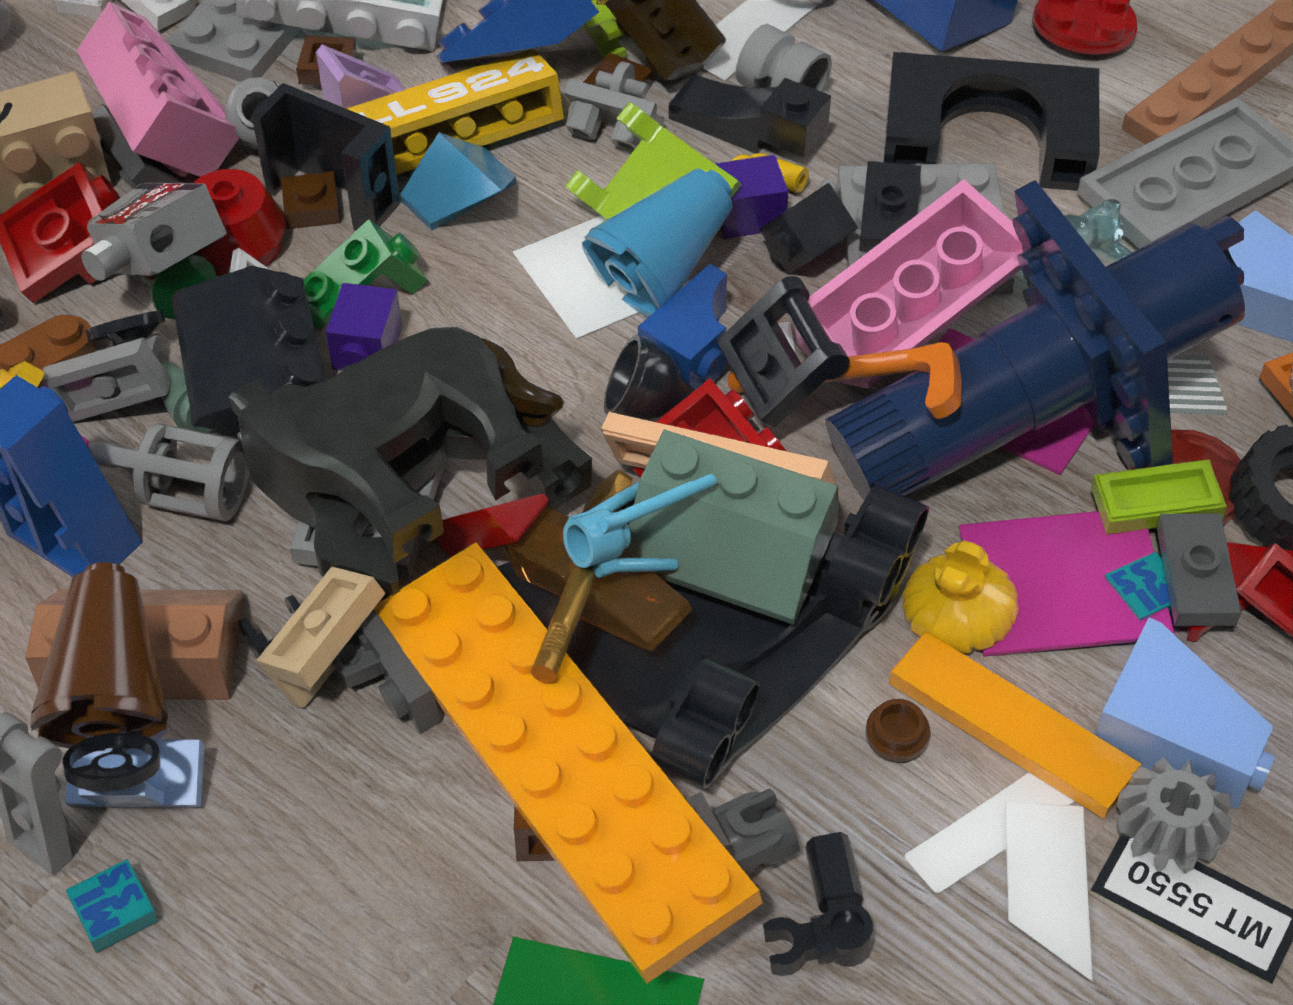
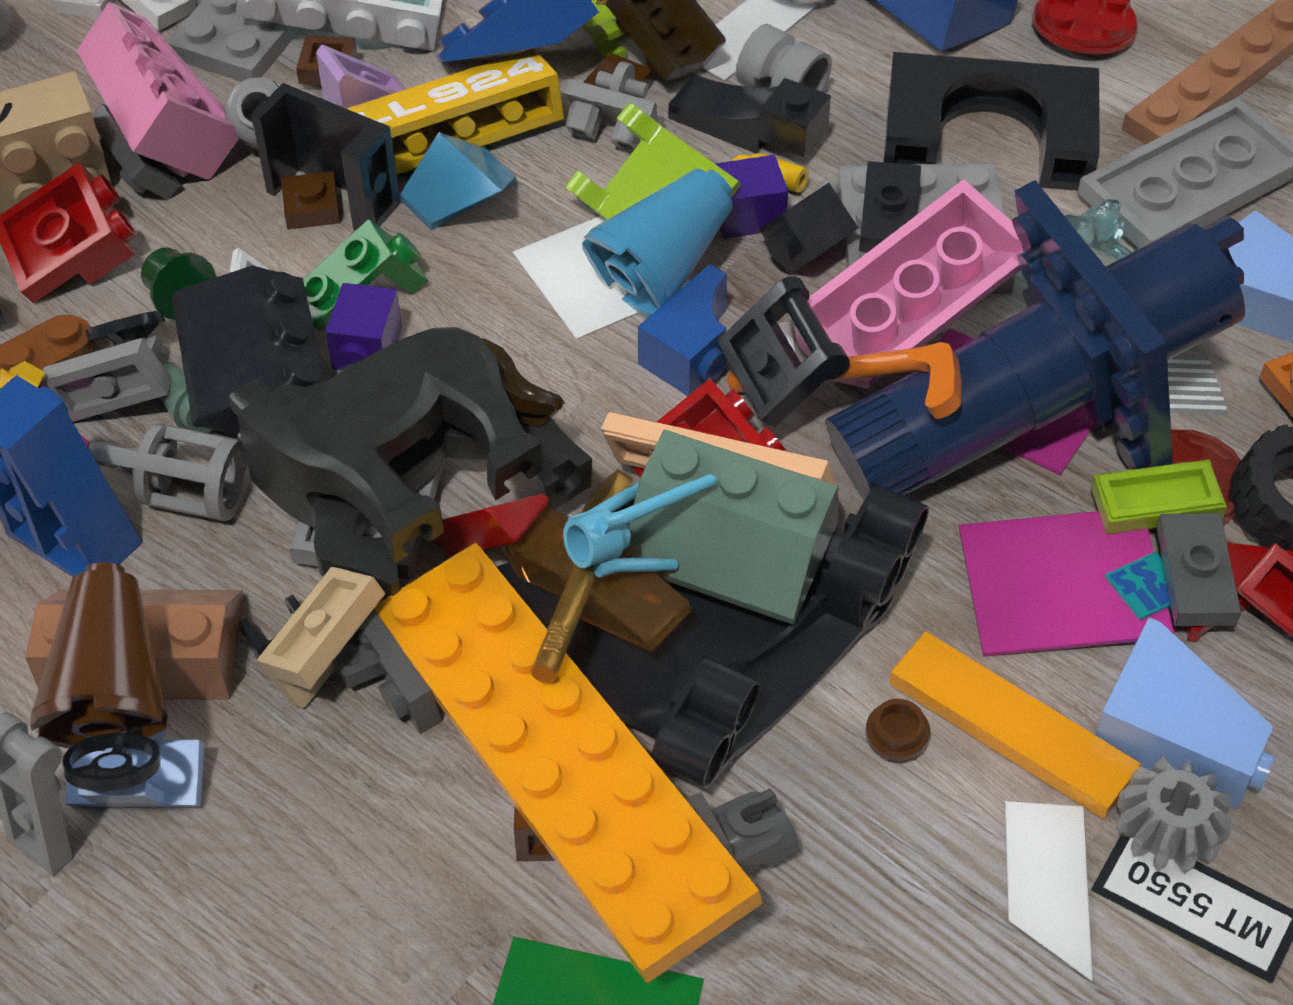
tile [65,859,158,953] -> none
light grey torso [81,183,227,281] -> none
red cone [194,169,286,277] -> none
black helmet [603,335,695,422] -> none
black bar [763,832,873,976] -> none
yellow hair [902,540,1019,653] -> none
white sticker [905,773,1075,893] -> none

